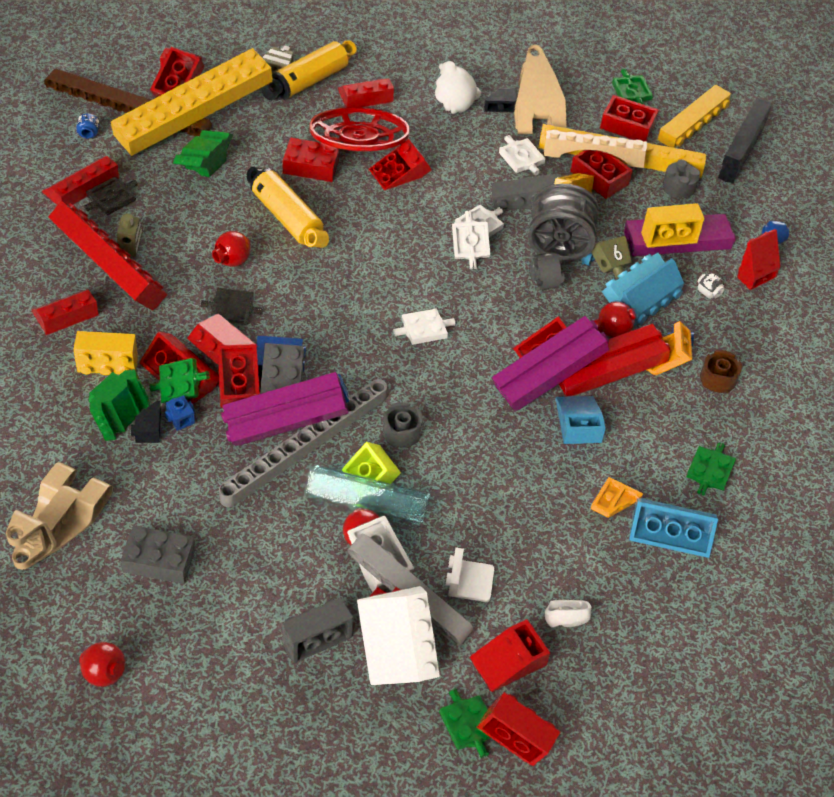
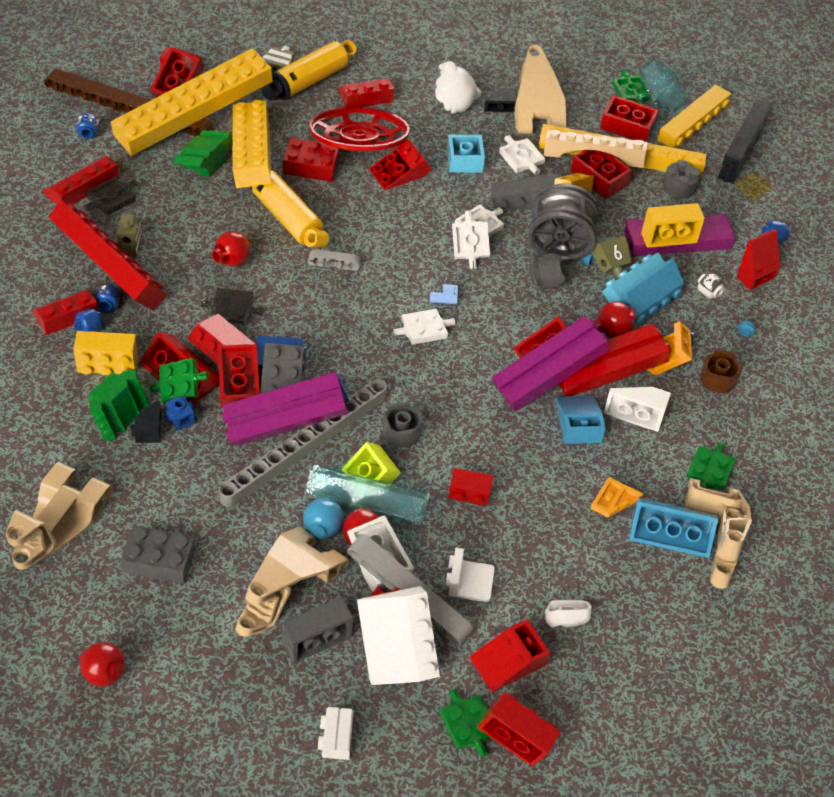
none -> blue head [74,308,104,332]
none -> blue head [95,285,121,312]
none -> yellow brick [233,100,271,188]
none -> tan piece [236,526,349,637]
none -> dark azure brick [303,498,344,539]
none -> light grey beam [308,250,360,271]
none -> white brick [318,707,354,760]
none -> light blue piece [430,284,458,304]
none -> medium azure brick [447,135,485,173]
none -> red brick [448,468,494,506]
none -> white slope [603,387,671,432]
none -> clear light blue brick [639,57,687,113]
none -> tan piece [684,478,752,589]
none -> clear yellow piece [734,171,773,199]
none -> dark azure plate [737,321,755,337]

